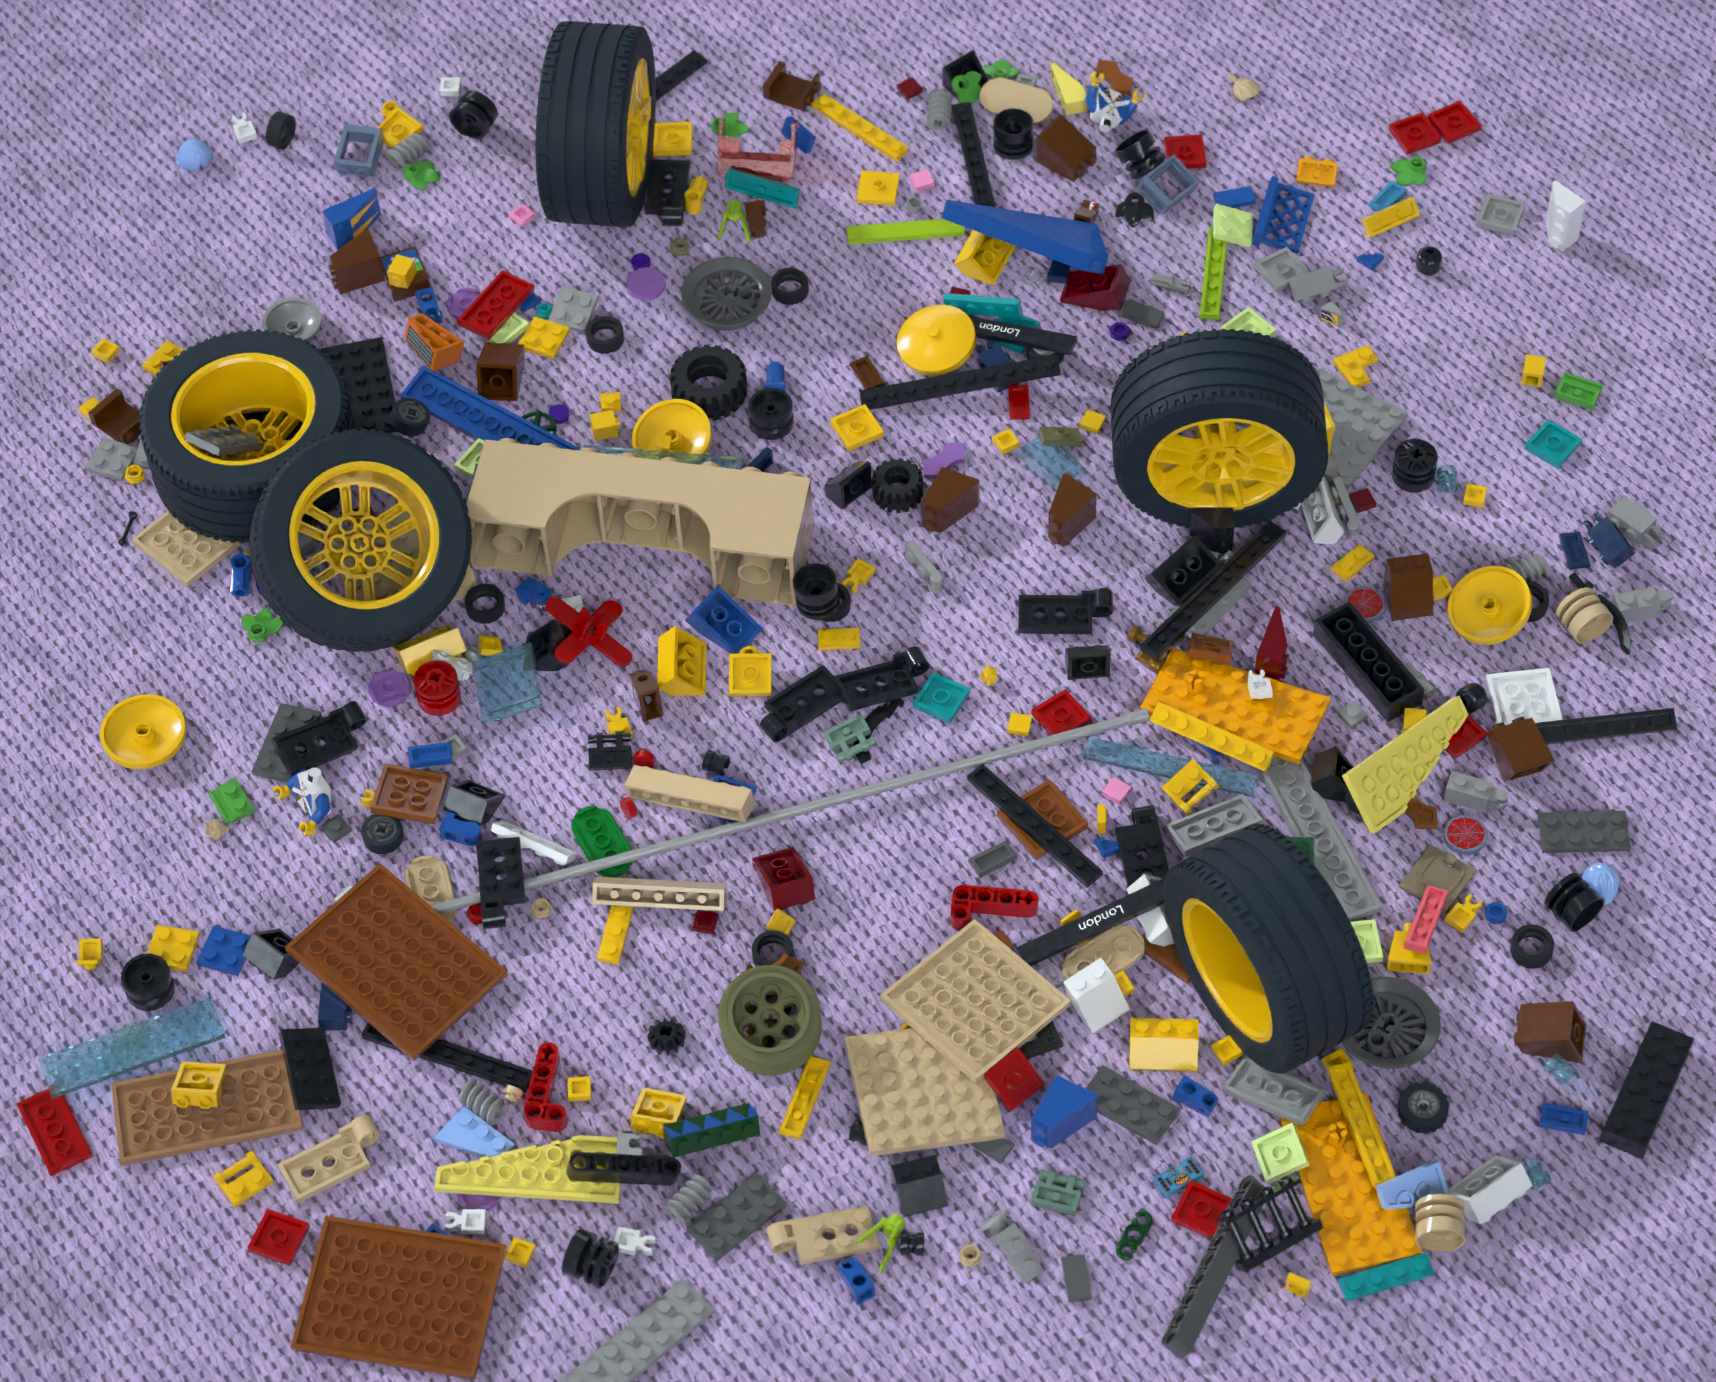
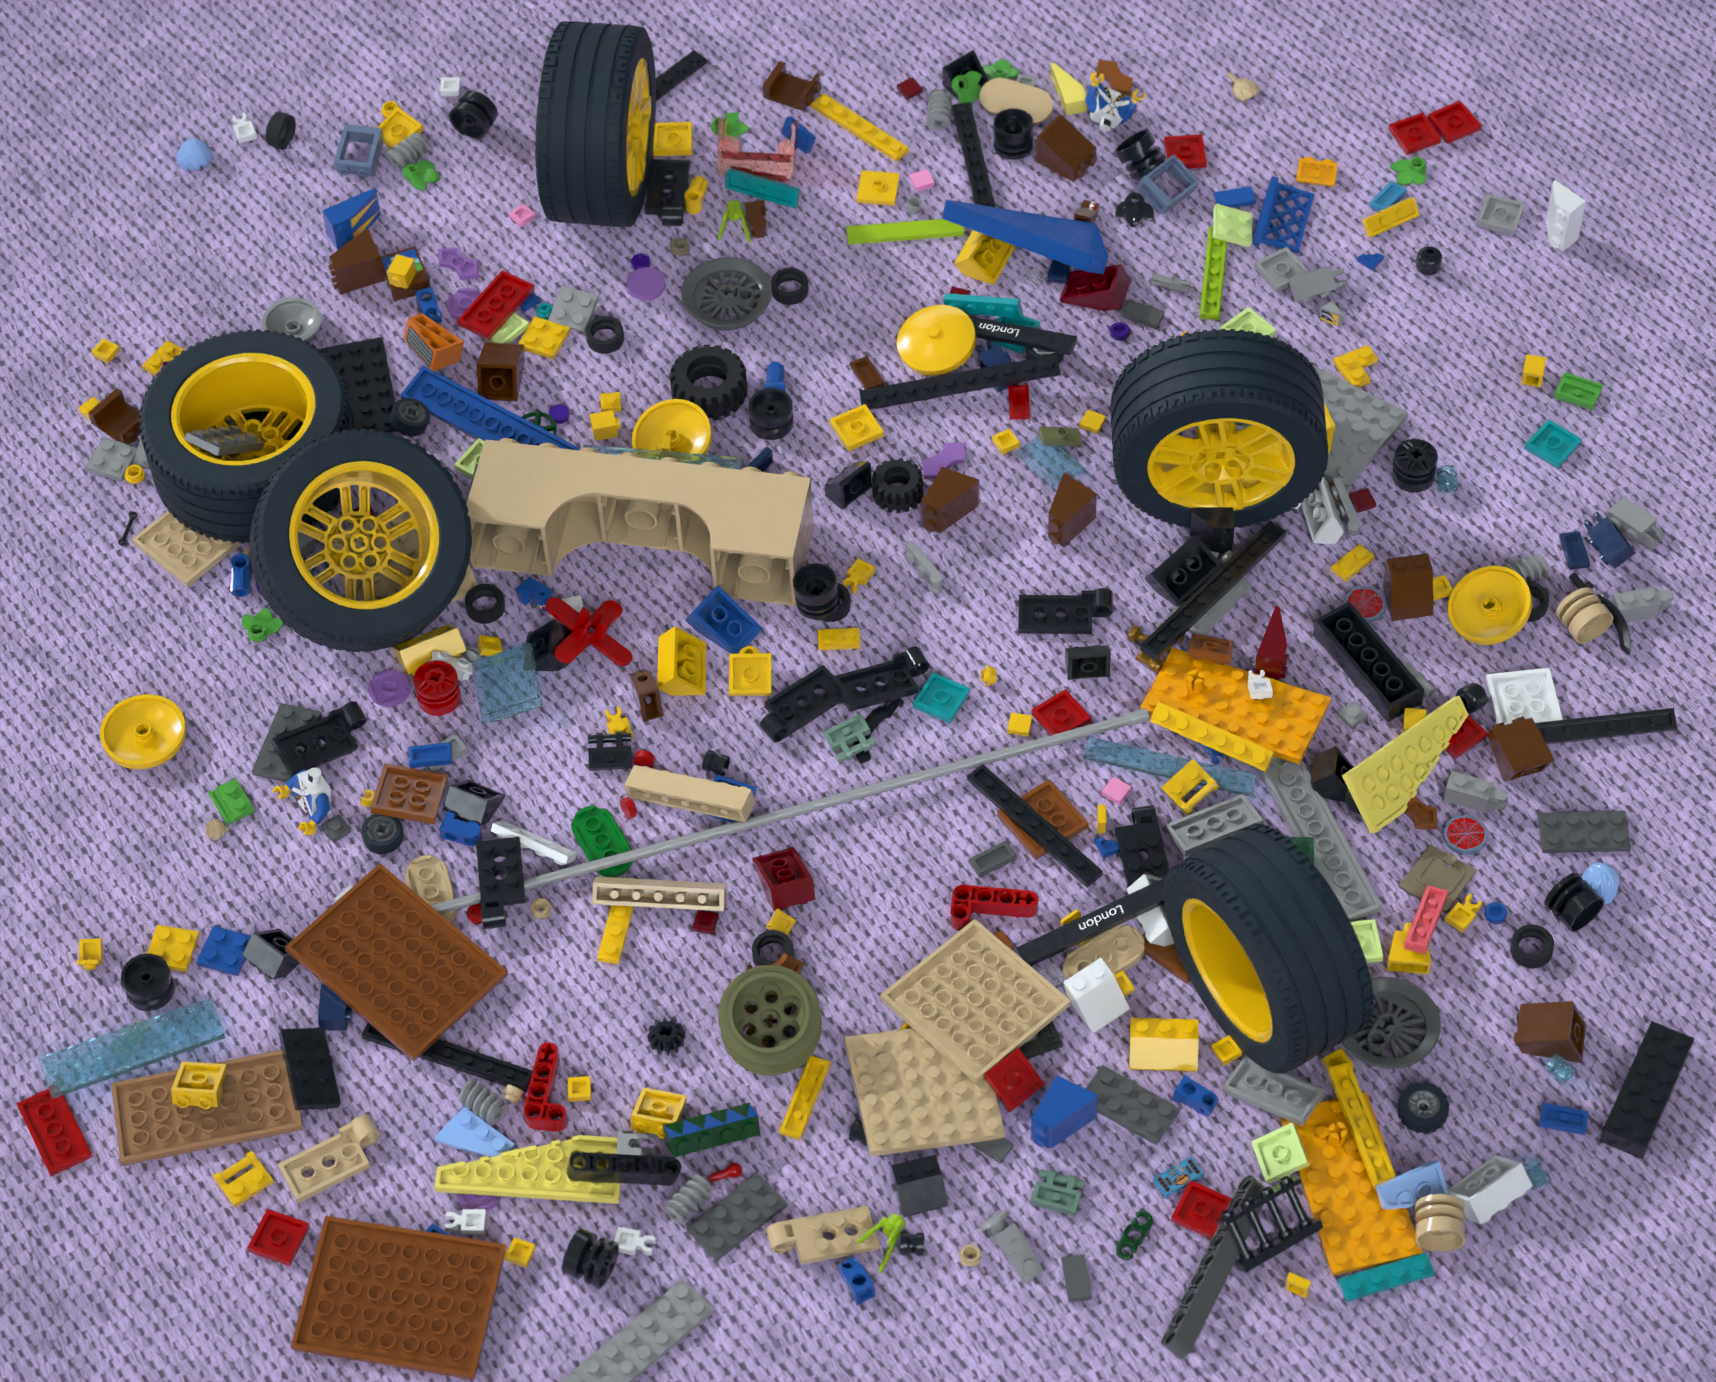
yellow plate [1463,484,1487,508] -> none
none -> medium lavender tile [438,247,479,280]
none -> red piece [707,1163,742,1182]

